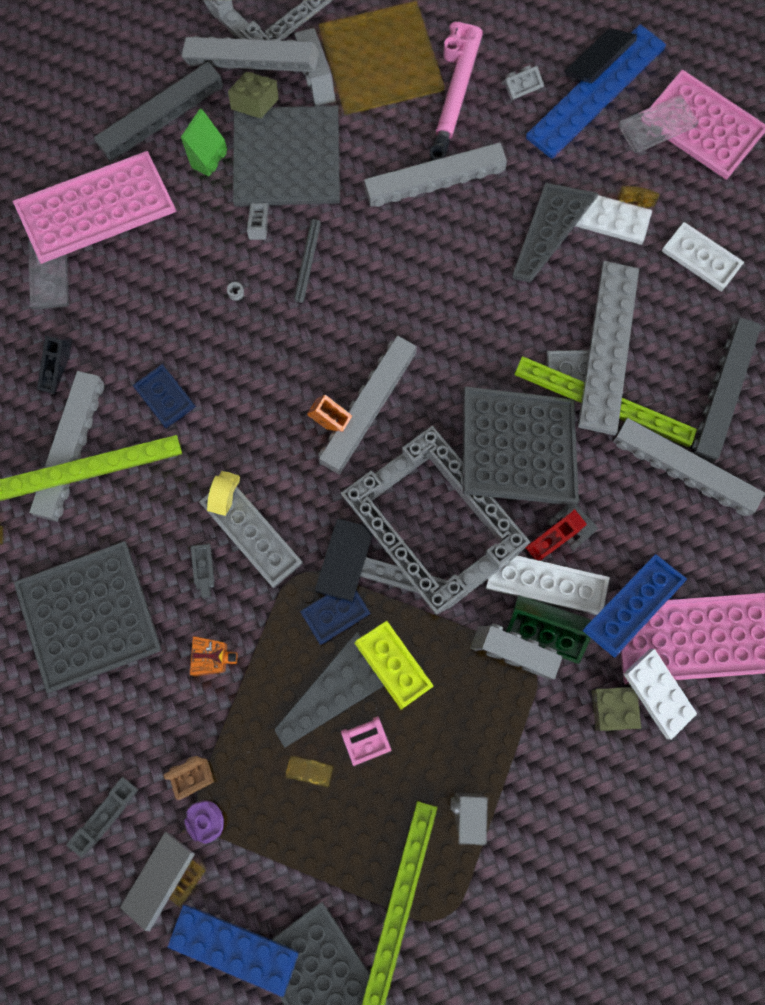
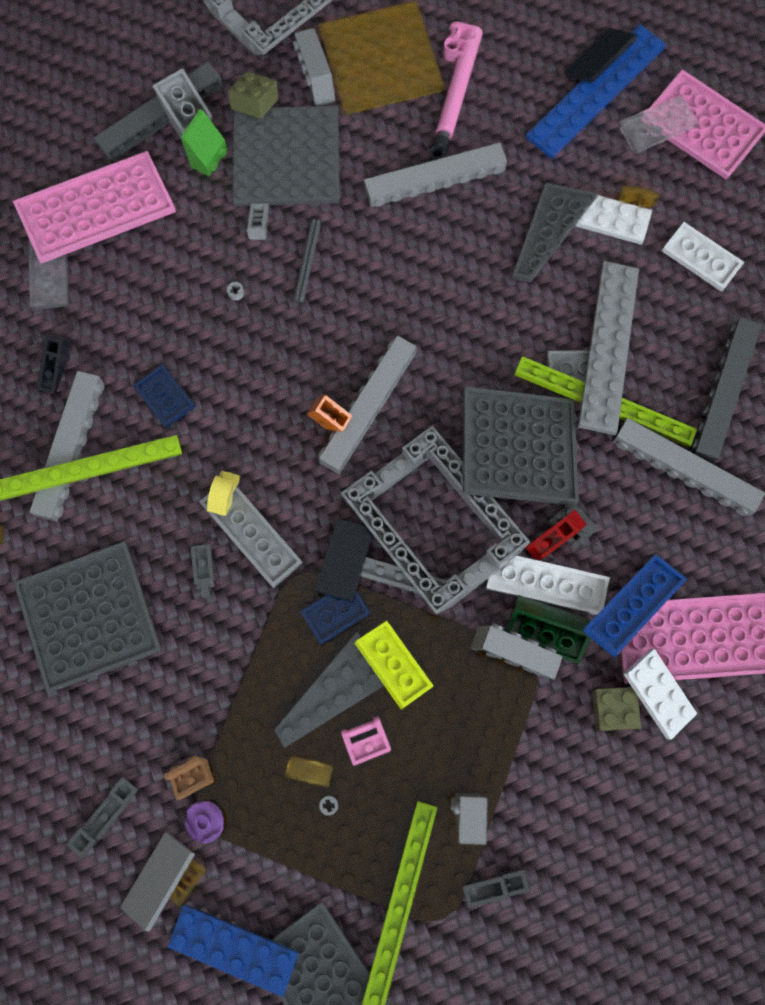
light grey brick [182,36,319,72] -> none
orange torso [190,637,238,676] -> none
light grey bracket [501,65,544,101] -> none
none -> light grey slope [152,68,213,138]
none -> light grey bush [319,796,338,815]
none -> dark grey slope [462,867,531,908]

